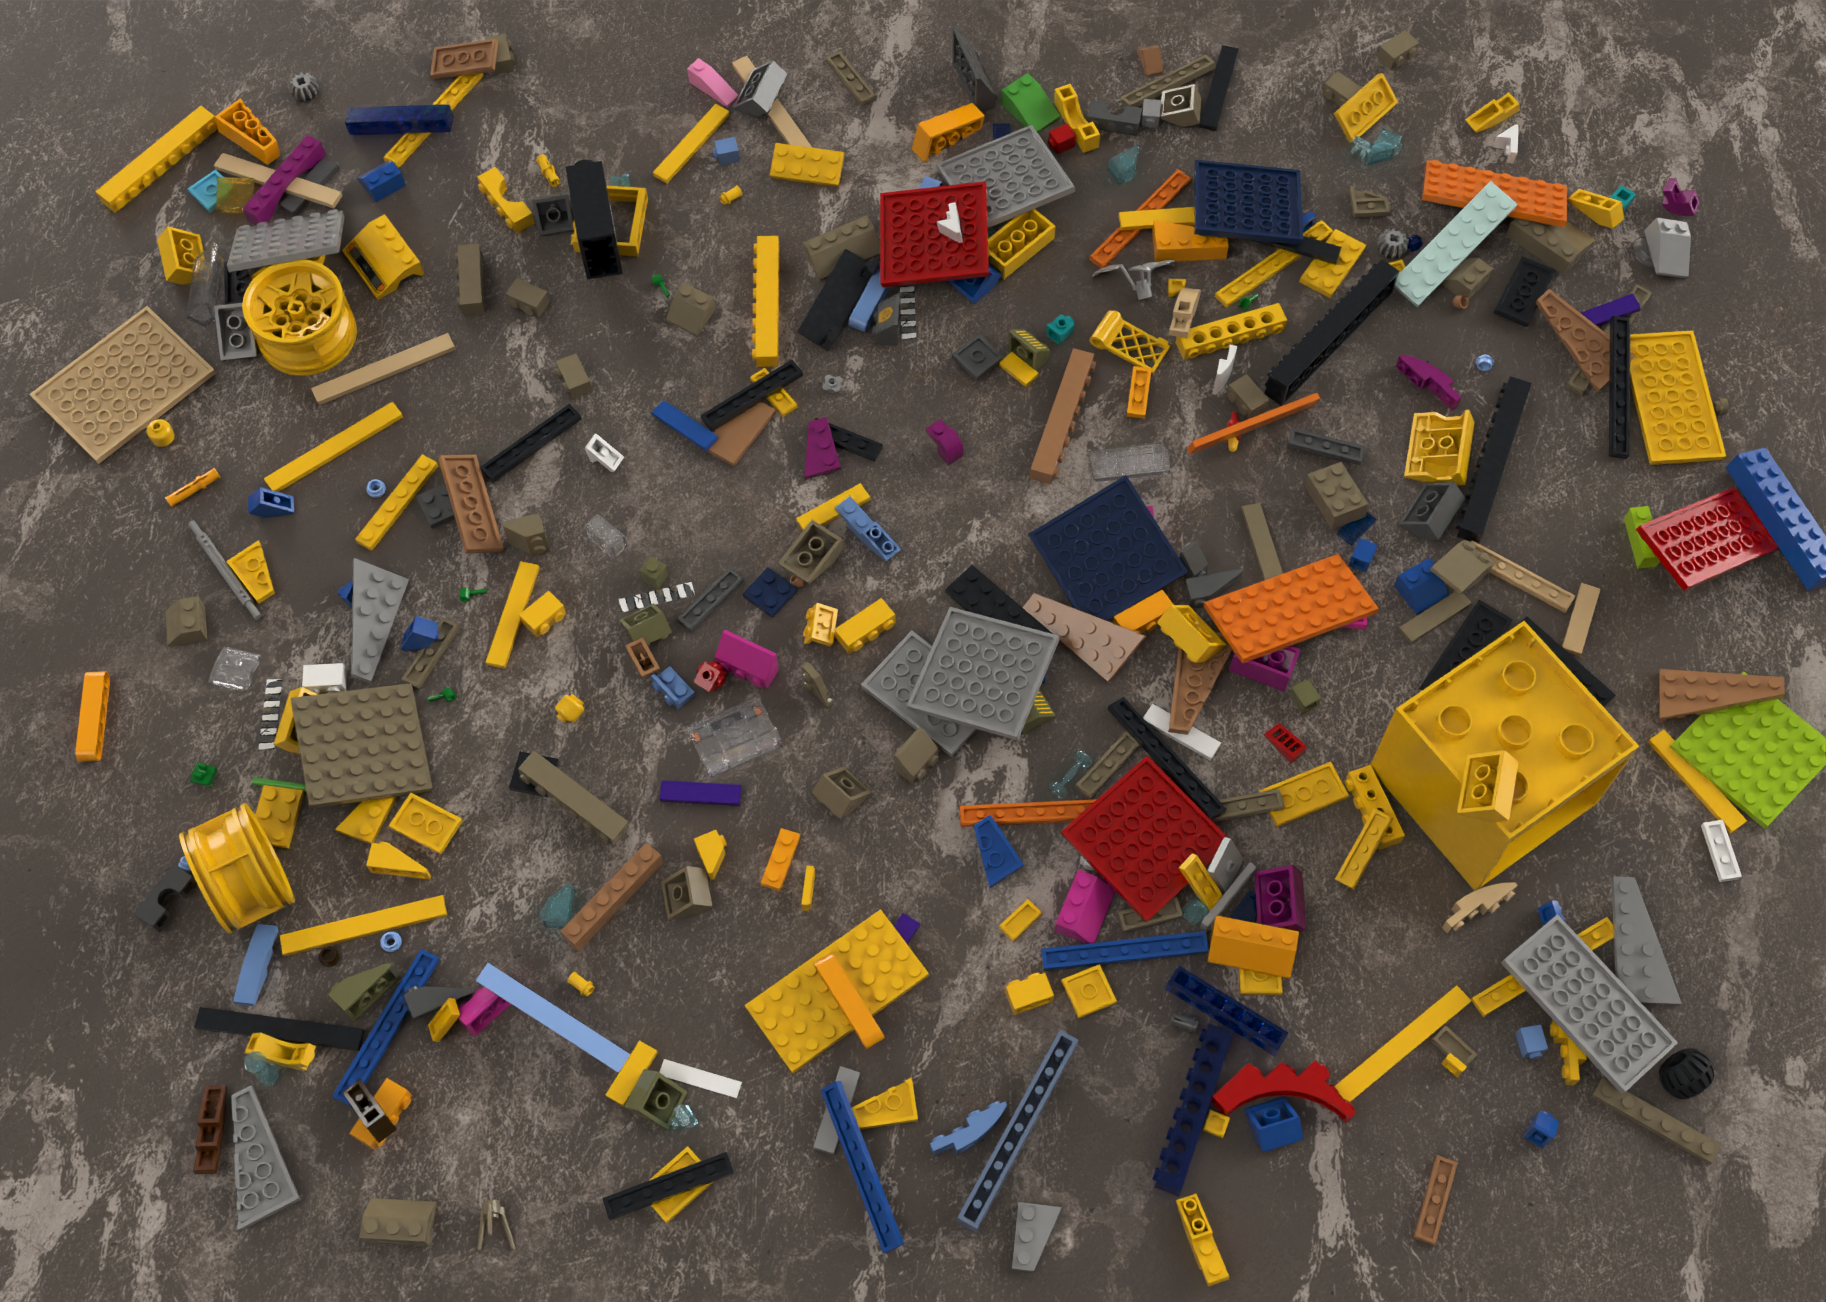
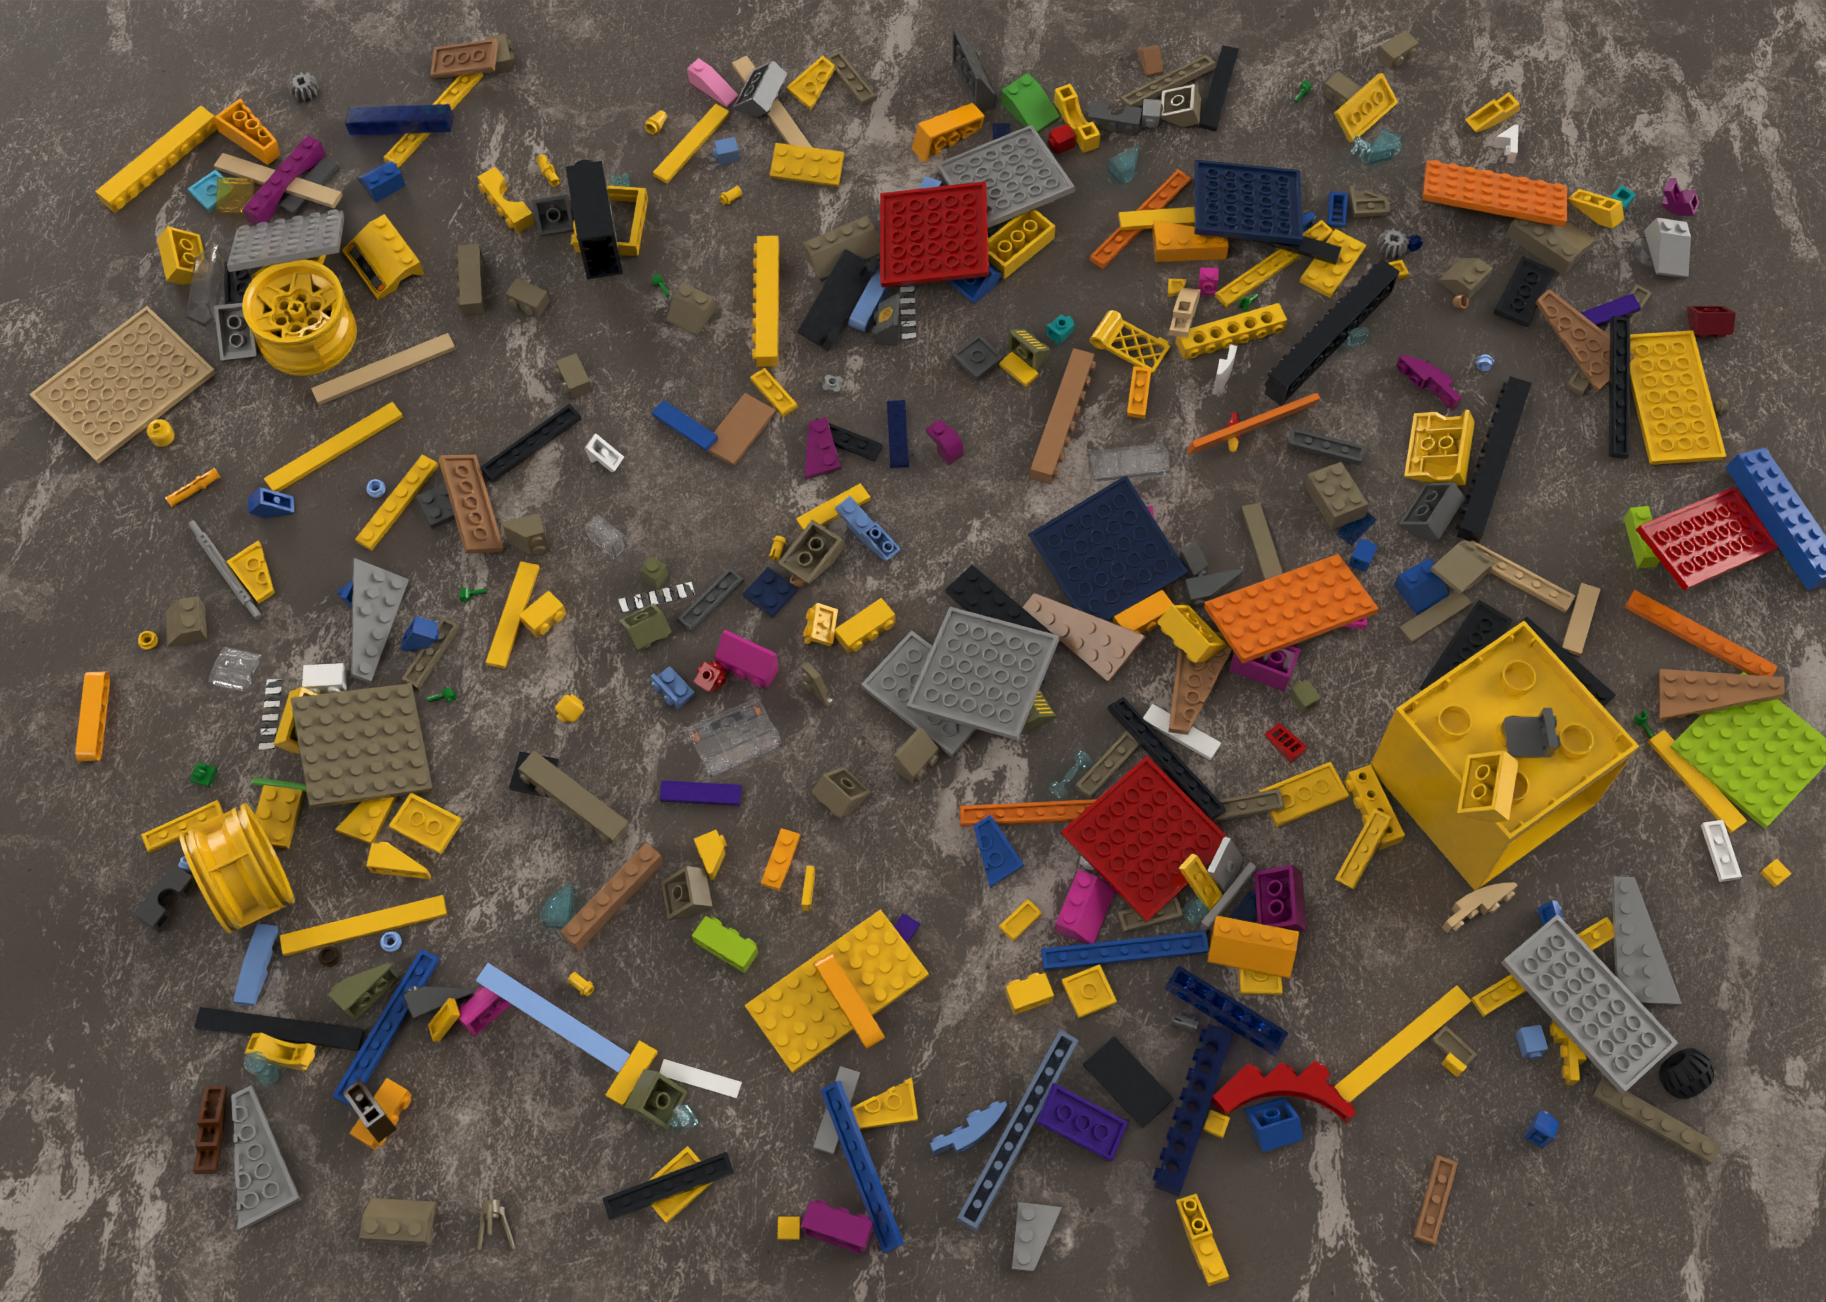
medium nougat slope [625,637,660,678] -> none
black plate [700,360,803,432] -> none
white slope [937,202,963,243] -> none
light grey plant [1092,260,1175,300] -> none
dark tan brick [1227,374,1269,419] -> none
light aqua plate [1394,181,1518,308] -> none
none -> yellow plate [138,631,158,650]
none -> yellow tile [141,800,224,854]
none -> yellow cone [644,110,667,135]
none -> lime brick [692,916,759,974]
none -> yellow pin [768,536,787,561]
none -> yellow tile [777,1217,800,1240]
none -> yellow wing [786,56,835,111]
none -> magenta brick [801,1200,874,1256]
none -> clear blue tile [887,400,909,468]
none -> dark purple tile [1036,1083,1128,1162]
none -> black tile [1083,1036,1173,1128]
none -> dark pink brick [1198,267,1219,295]
none -> green hand [1294,80,1311,103]
none -> blue slope [1327,191,1348,228]
none -> clear light blue plate [1347,327,1369,347]
none -> dark grey bracket [1503,708,1560,758]
none -> orange plate [1624,590,1778,676]
none -> green hand [1634,710,1654,739]
none -> dark red slope [1687,306,1736,338]
none -> yellow plate [1760,858,1792,888]

